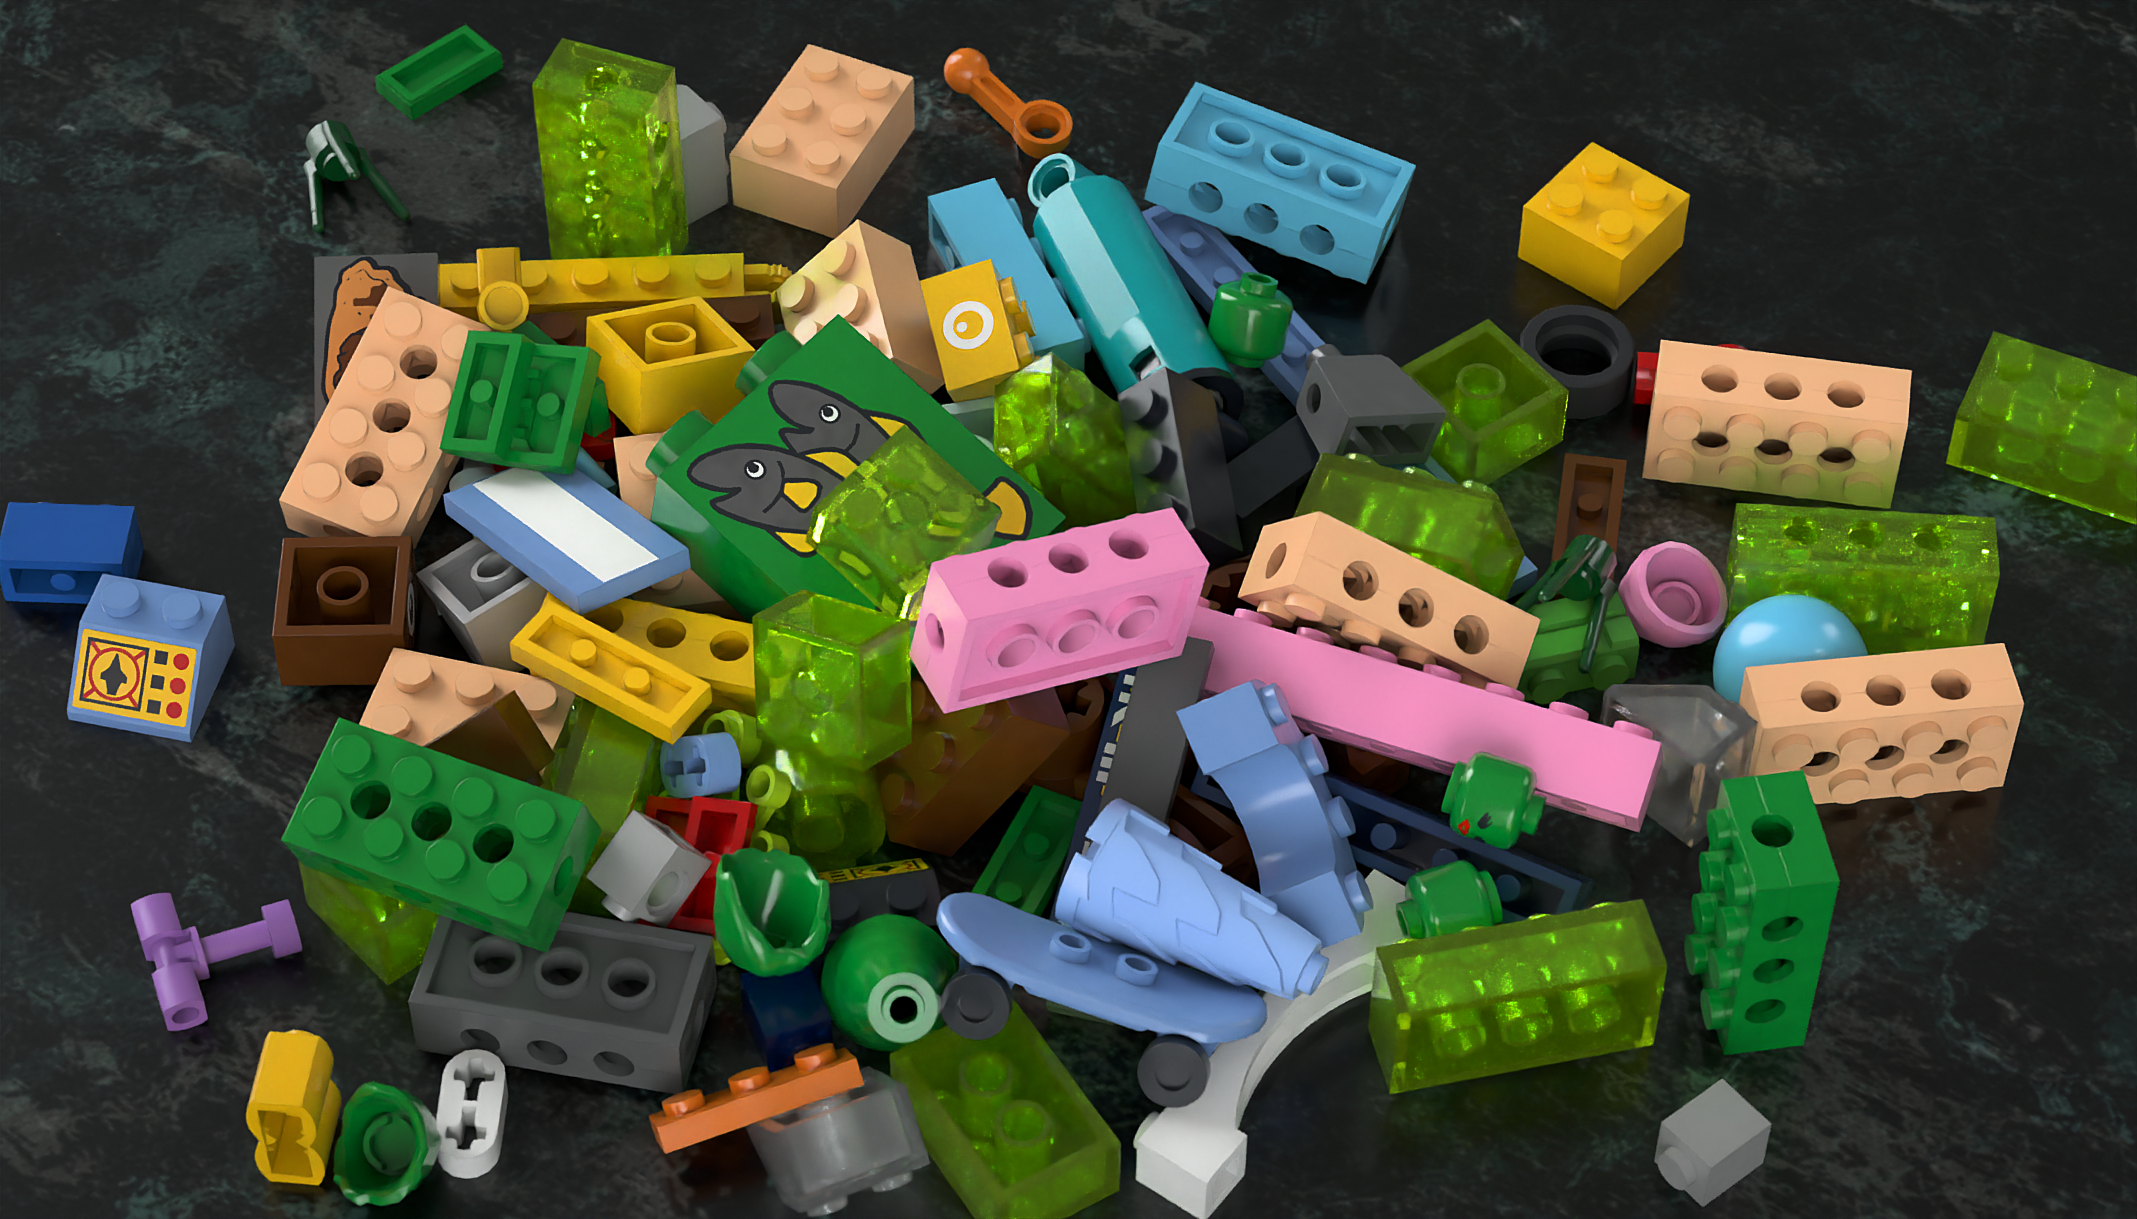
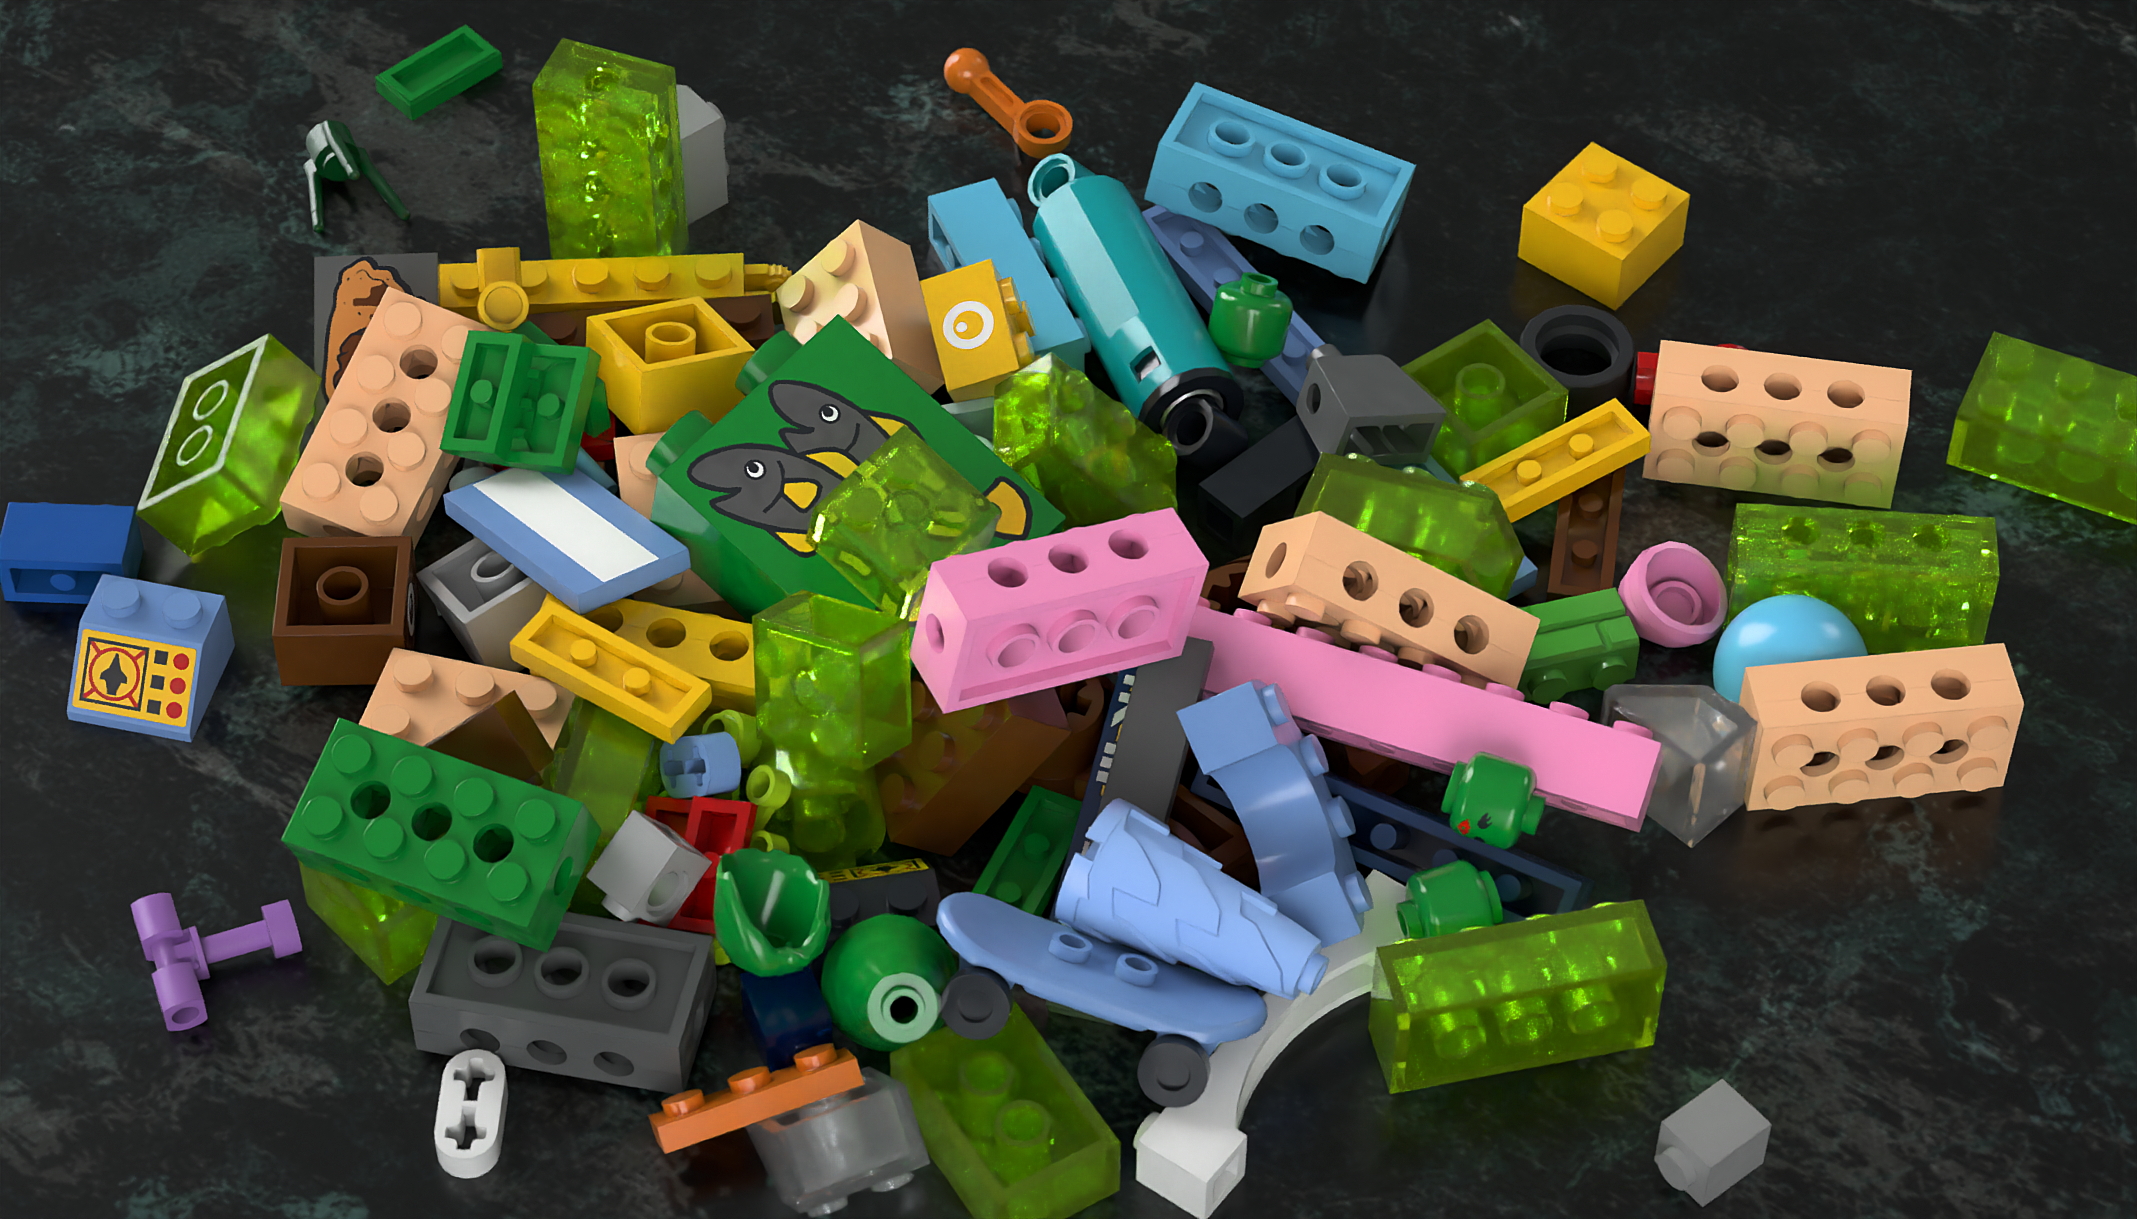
yellow brick [246,1030,342,1185] -> none
green hair [333,1081,442,1206] -> none
light nougat brick [730,44,915,238] -> none
black brick [1117,366,1243,572] -> none
dark green plant [1513,534,1617,674] -> none
green brick [1684,770,1840,1055] -> none
none -> clear neon green brick [136,333,322,557]
none -> yellow plate [1459,398,1651,531]

